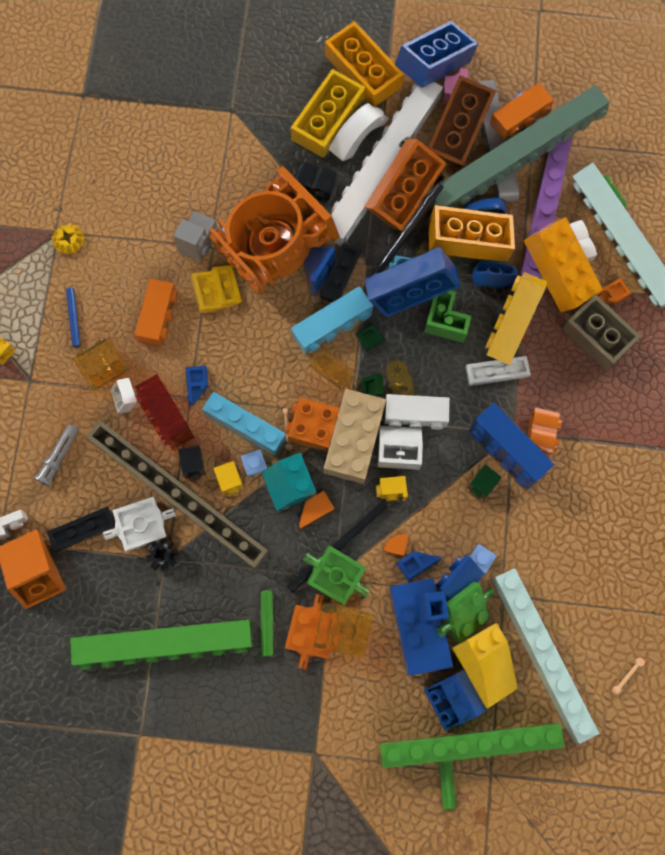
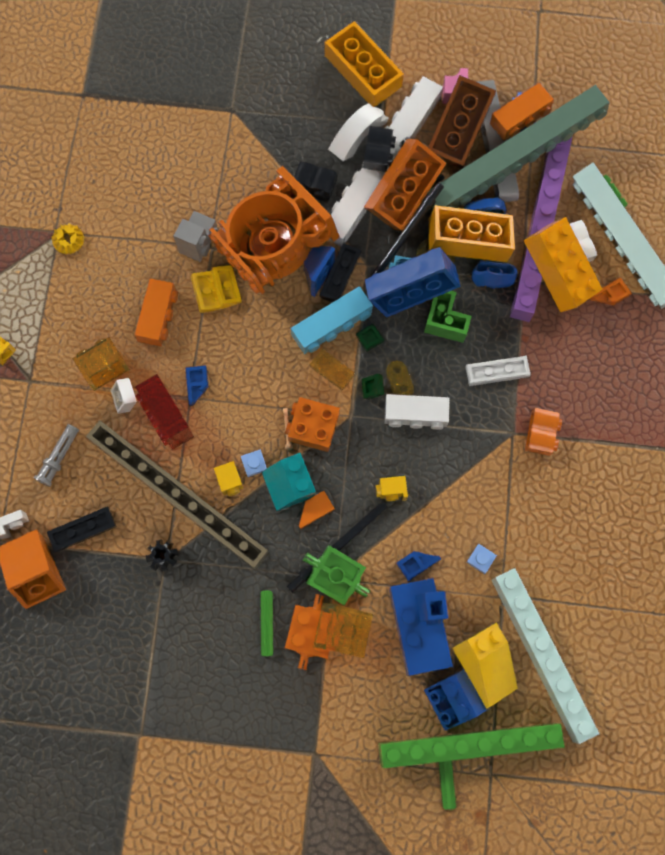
blue bar [66,288,81,348] -> none
bright green brick [71,620,253,670] -> none
white plate [103,496,176,552] -> none
black brick [178,445,206,480] -> none
medium azure brick [202,392,286,457] -> none
yellow brick [291,69,366,158] -> none
tan brick [323,389,386,484] -> none
white slope [377,426,423,470] -> none
orange tile [383,534,409,557] -> none
blue brick [395,21,479,88] -> none
blue slope [435,555,485,603] -> none
bright green plate [436,581,495,643] -> none
dark green brick [467,465,502,501] -> none
blue brick [469,403,555,490] -> none
yellow brick [485,272,547,365] -> none
dark tan brick [562,294,641,371] -> none
light nougat hinge [612,658,645,695] -> none
none -> black brick [363,126,396,172]

